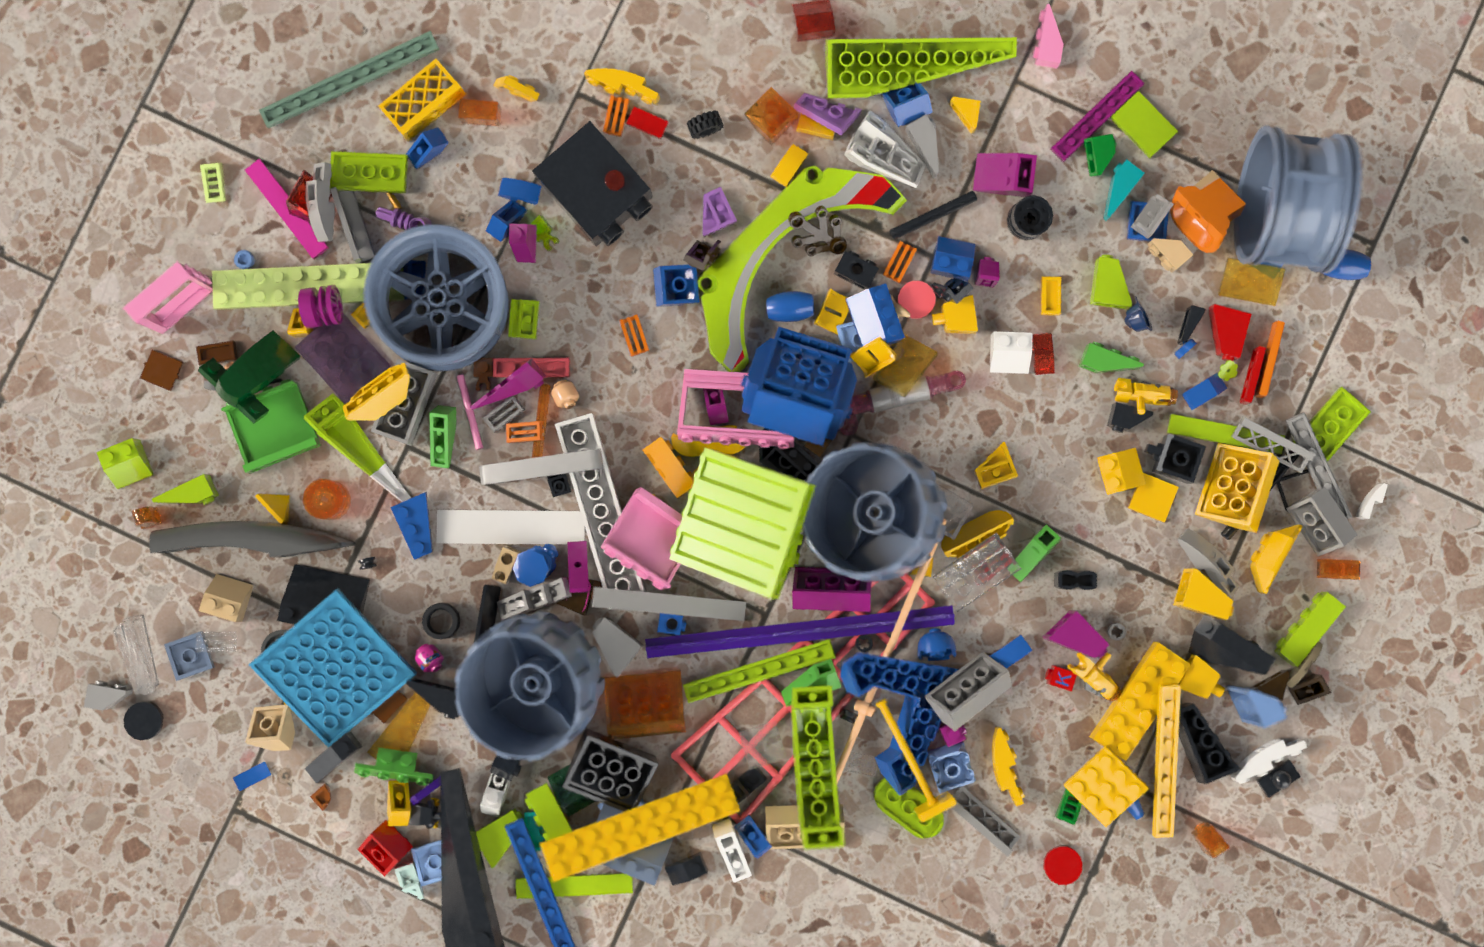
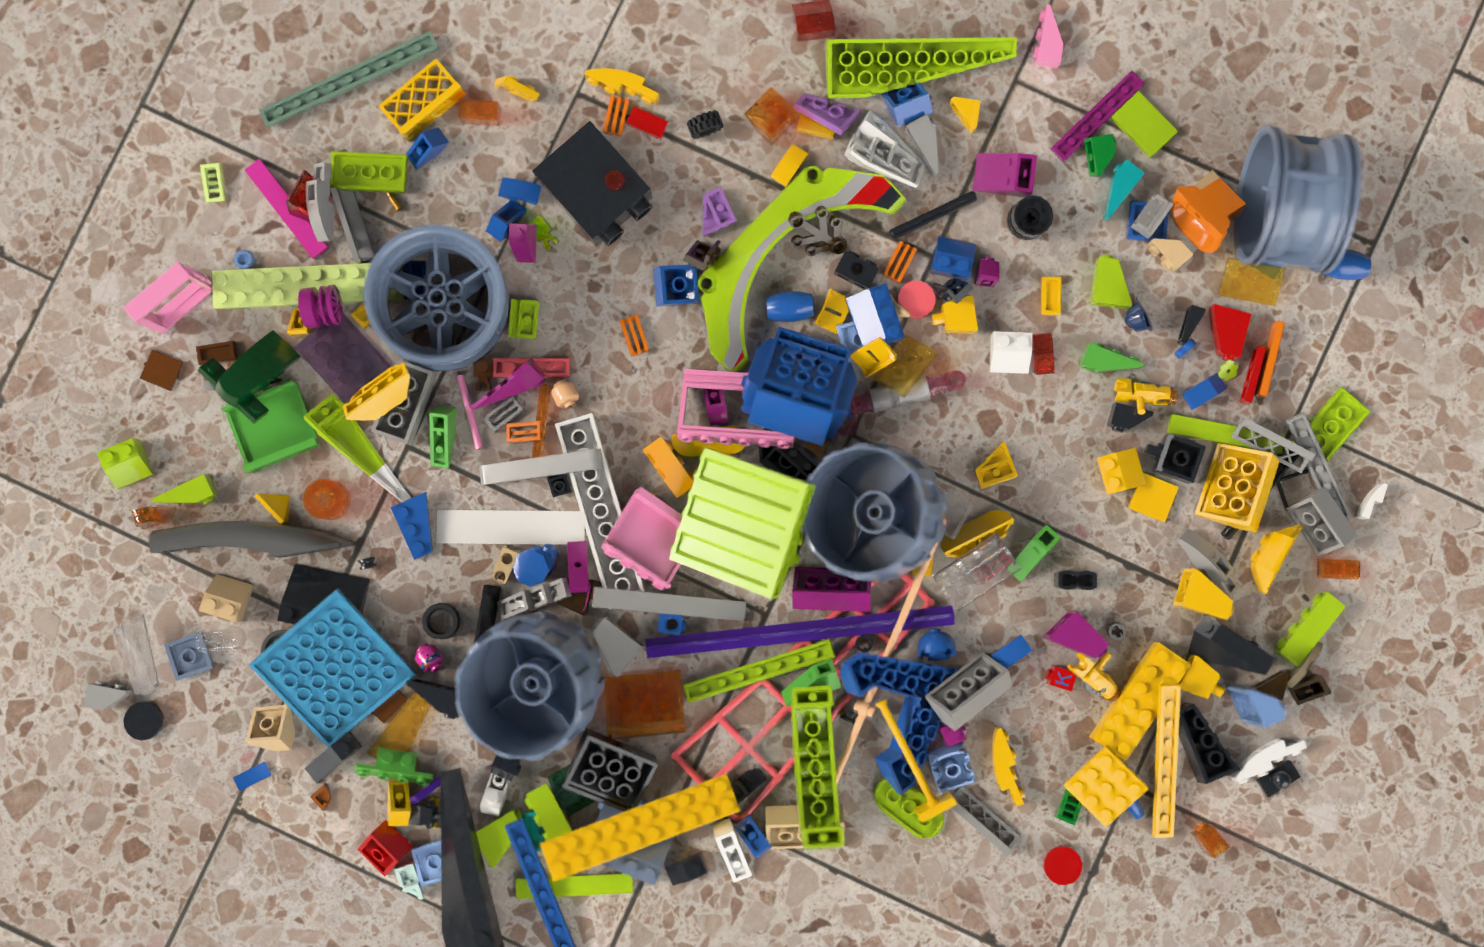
medium lavender piece [376,207,432,230] -> none

